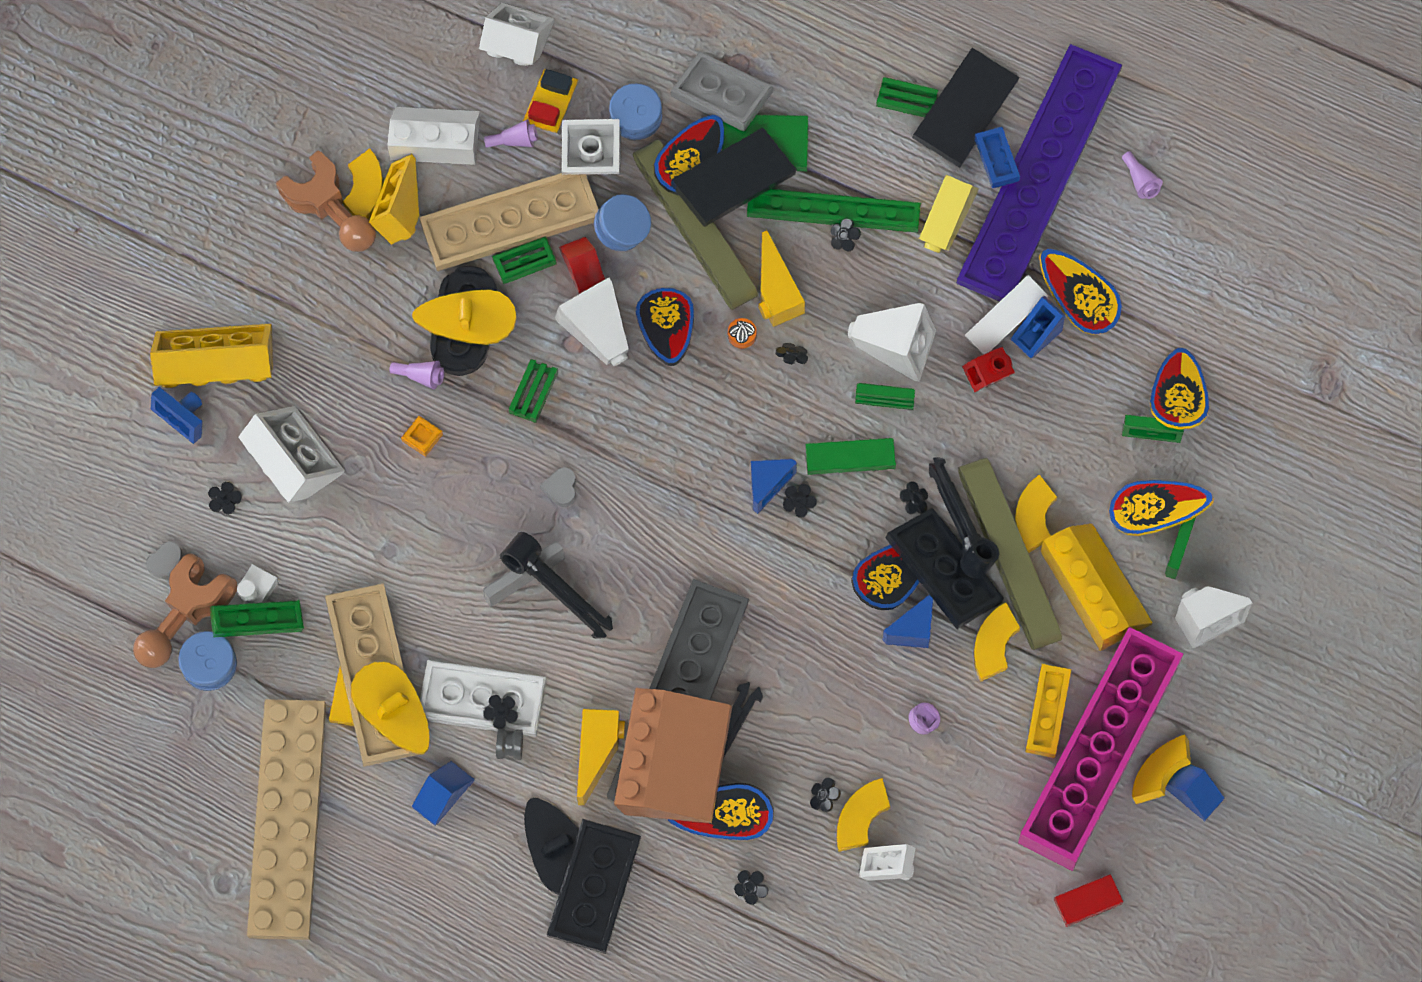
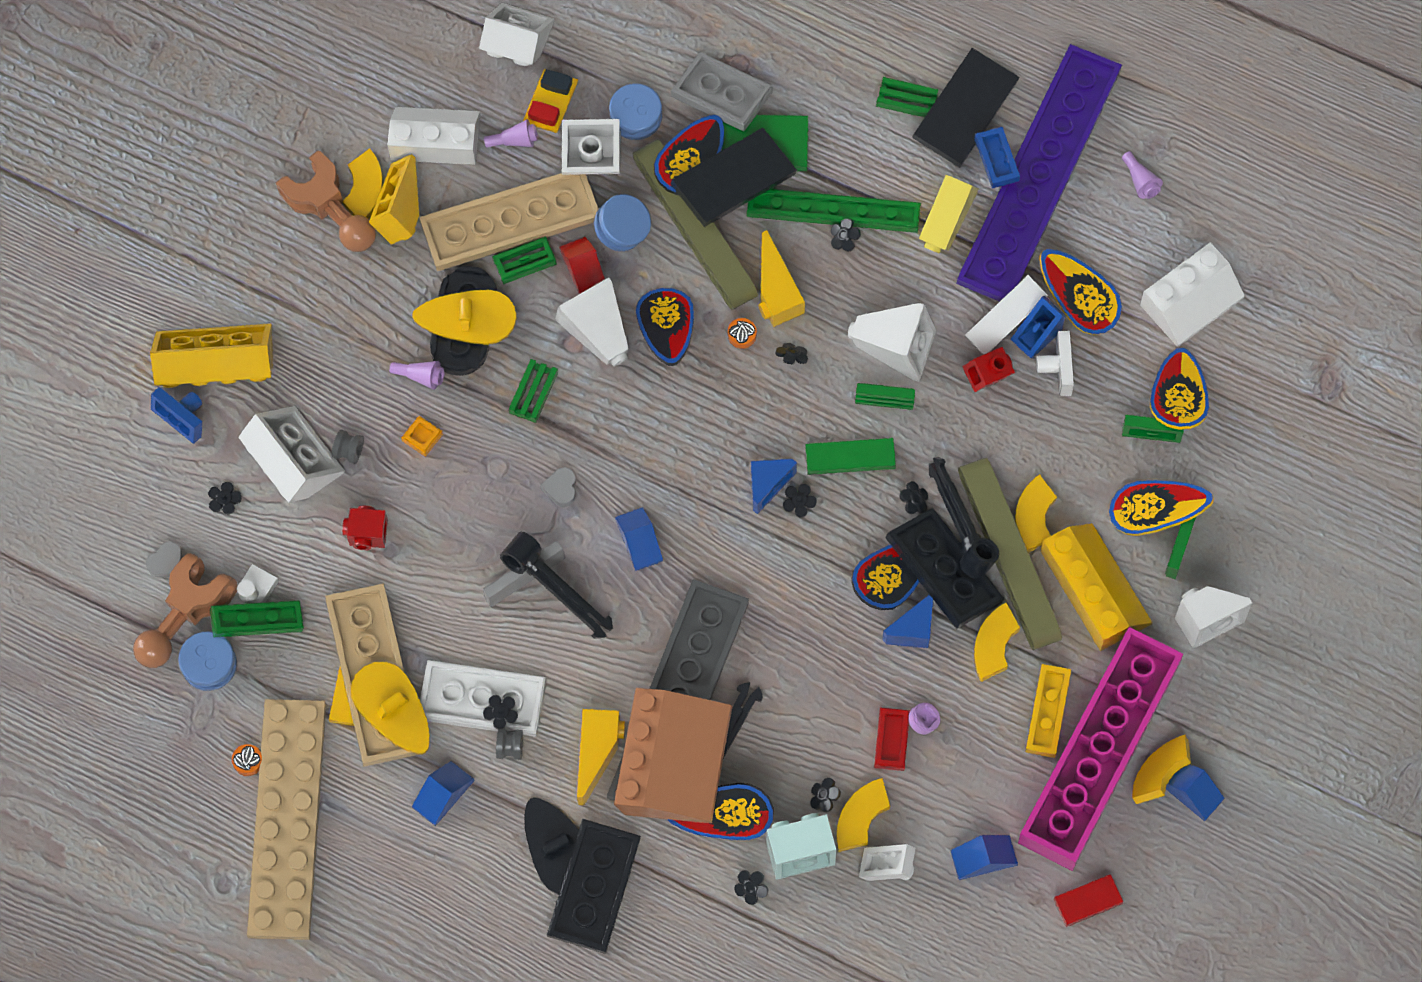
none -> tile [232,744,262,776]
none -> dark grey wheel [332,430,364,464]
none -> red brick [342,505,388,550]
none -> blue slope [615,507,663,571]
none -> light aqua brick [767,813,836,880]
none -> red tile [874,707,910,771]
none -> blue slope [950,835,1018,880]
none -> white tile [1036,331,1074,396]
none -> white slope [1140,242,1245,347]

